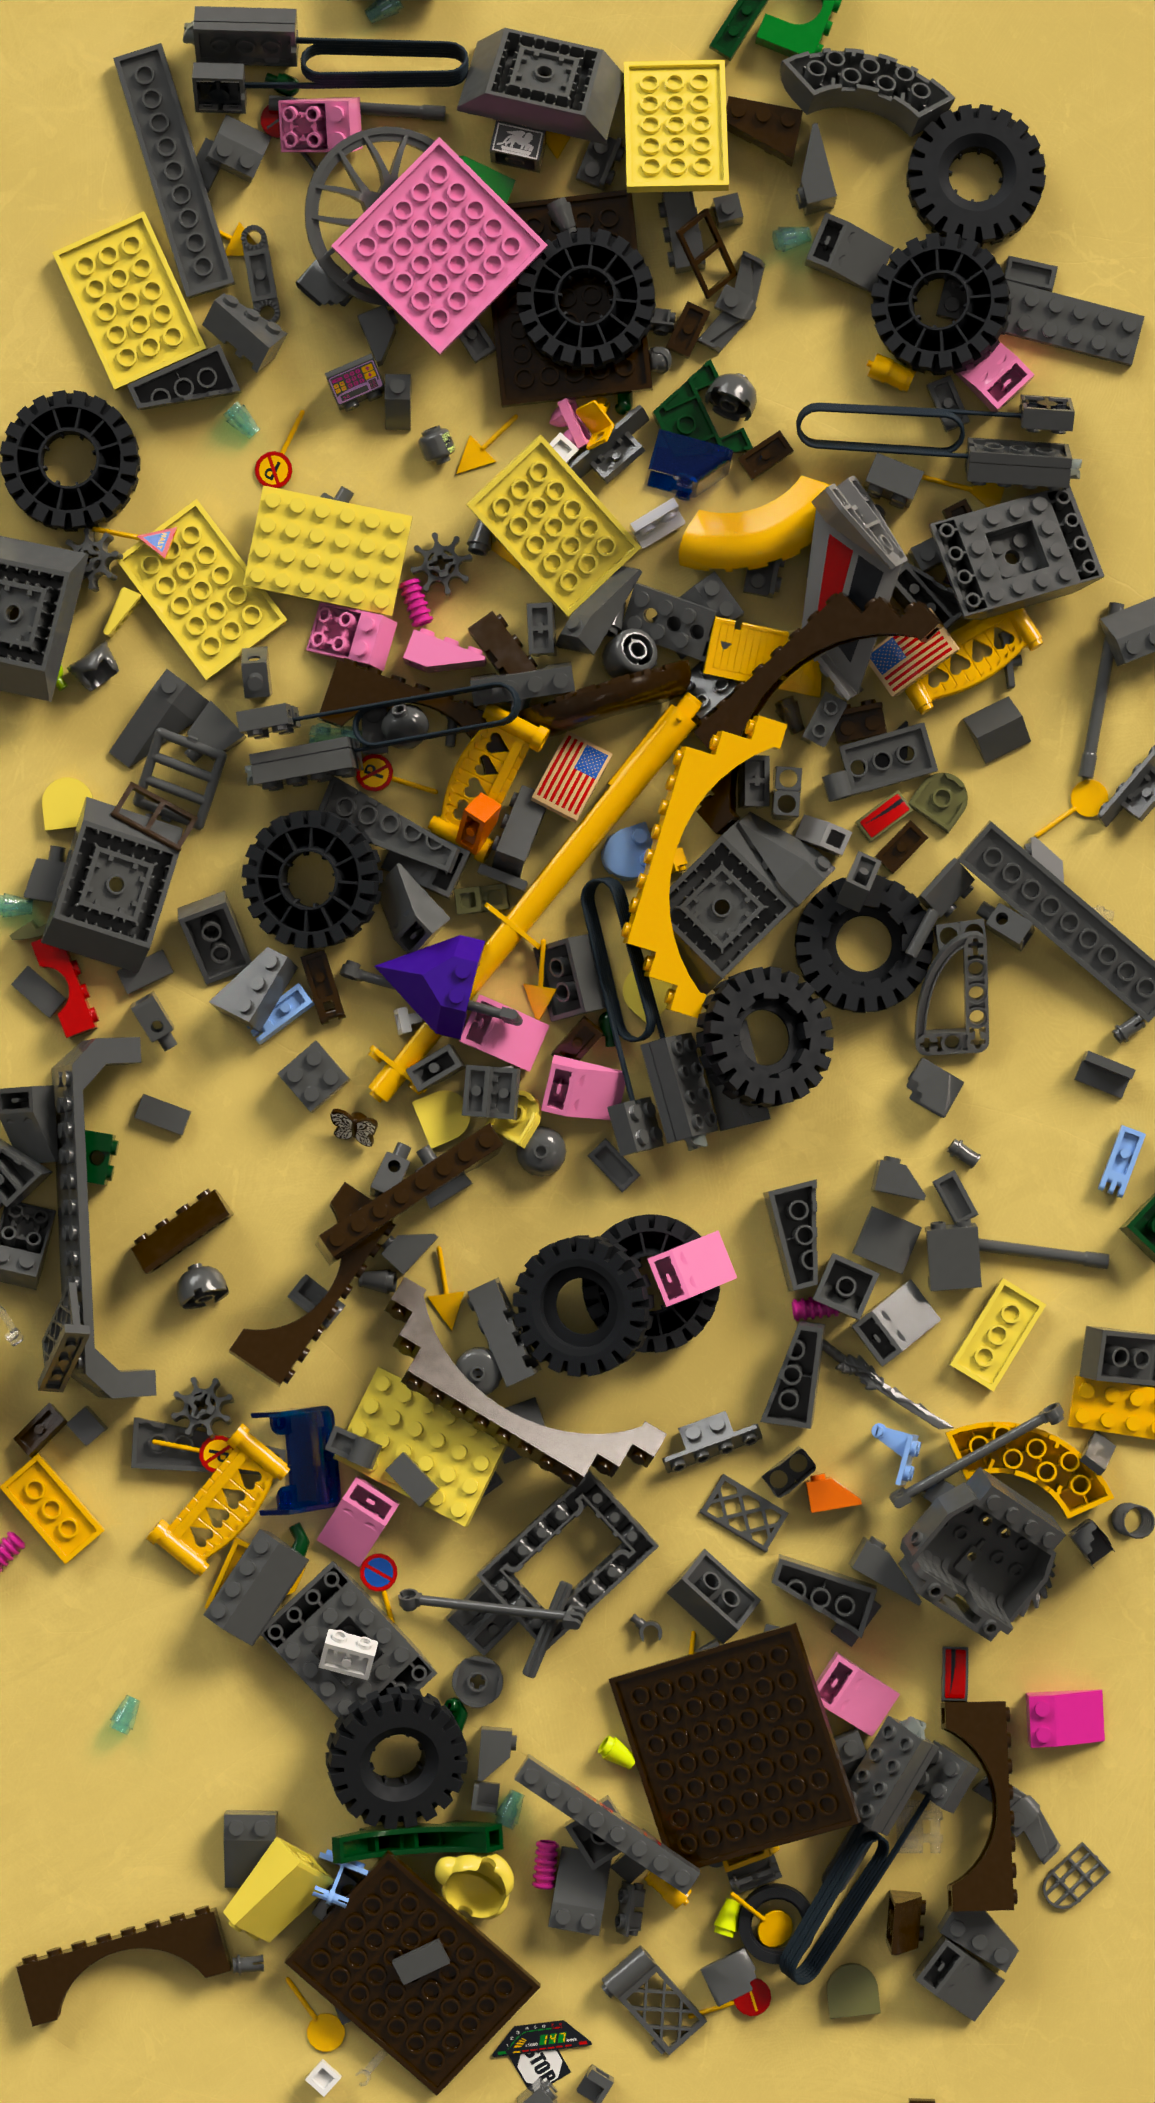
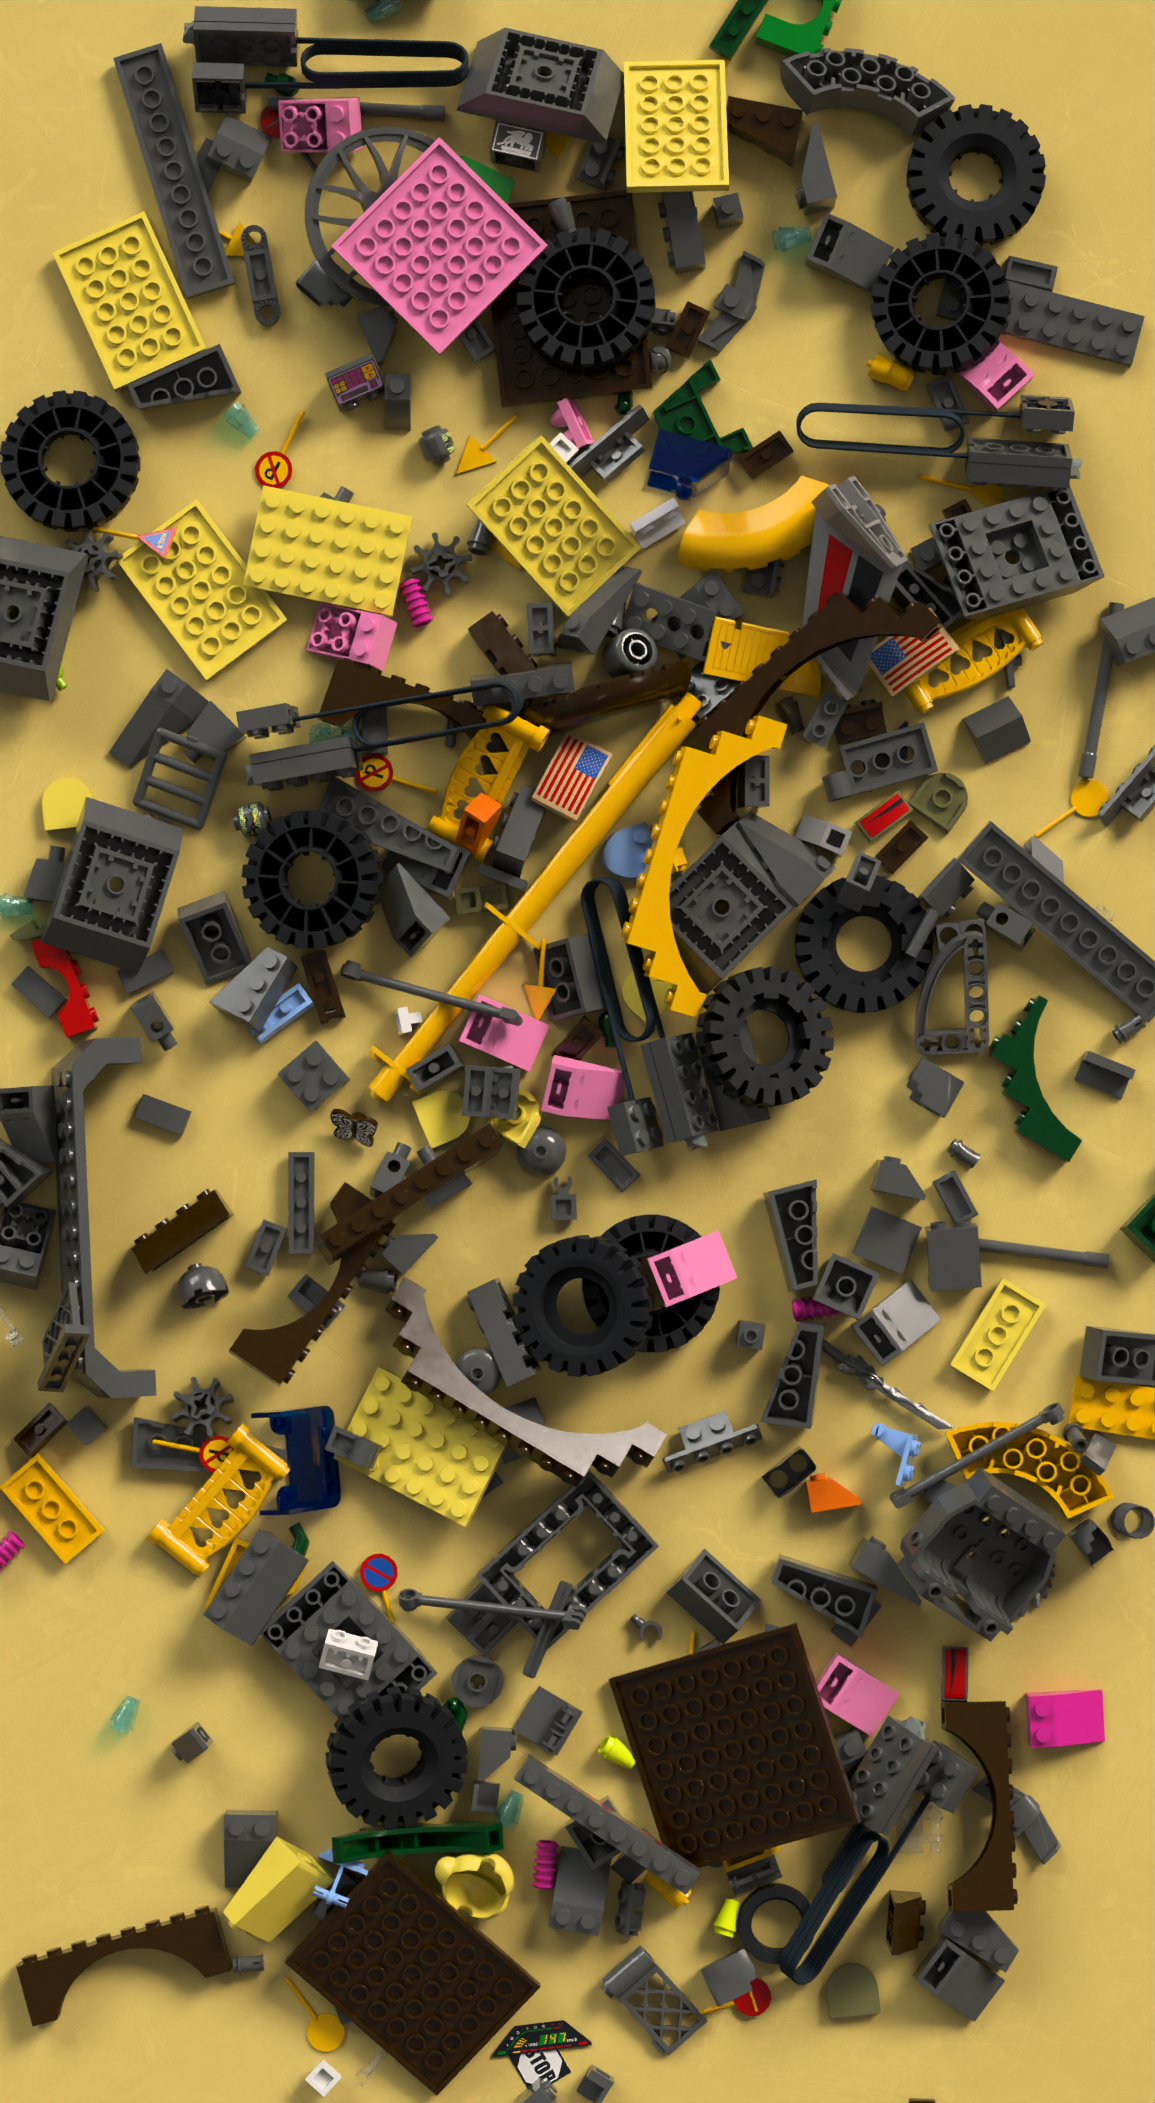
dark grey hair [67,641,119,691] -> none
dark green brick [85,1130,119,1185] -> none
light yellow slope [103,587,143,638] -> none
dark brown window [110,782,198,852] -> none
dark grey wedge [202,293,288,373] -> none
dark grey torso [241,646,272,698] -> none
bright pink slope [317,1475,400,1567] -> none
dark purple wedge [374,935,485,1040] -> none
dark grey plant [381,704,429,749] -> none
dark grey tile [385,1452,439,1507] -> none
dark grey tile [392,1938,450,1985] -> none
bright pink slope [403,628,487,673] -> none
yellow piece [428,1246,465,1331] -> none
yellow bracket [576,397,615,450] -> none
dark brown window [675,208,738,299] -> none
dark grey window [699,1474,789,1553] -> none
dark grey cylinder [705,373,757,421] -> none
yellow piece [730,1892,793,1947] -> none
dark grey piece [771,766,802,821] -> none
dark grey brick [863,453,924,509] -> none
dark grey window [1042,1842,1111,1909] -> none
light blue hinge [1098,1125,1146,1198] -> none
none -> dark grey slope [171,1721,213,1763]
none -> dark grey head [233,802,272,838]
none -> dark grey plate [245,1219,287,1276]
none -> dark grey plate [288,1152,315,1254]
none -> dark grey hinge [513,1686,583,1756]
none -> dark grey plate [551,1176,577,1220]
none -> dark grey brick [736,1320,766,1350]
none -> dark green arch [988,995,1082,1162]
none -> dark grey pin [1062,1423,1088,1453]

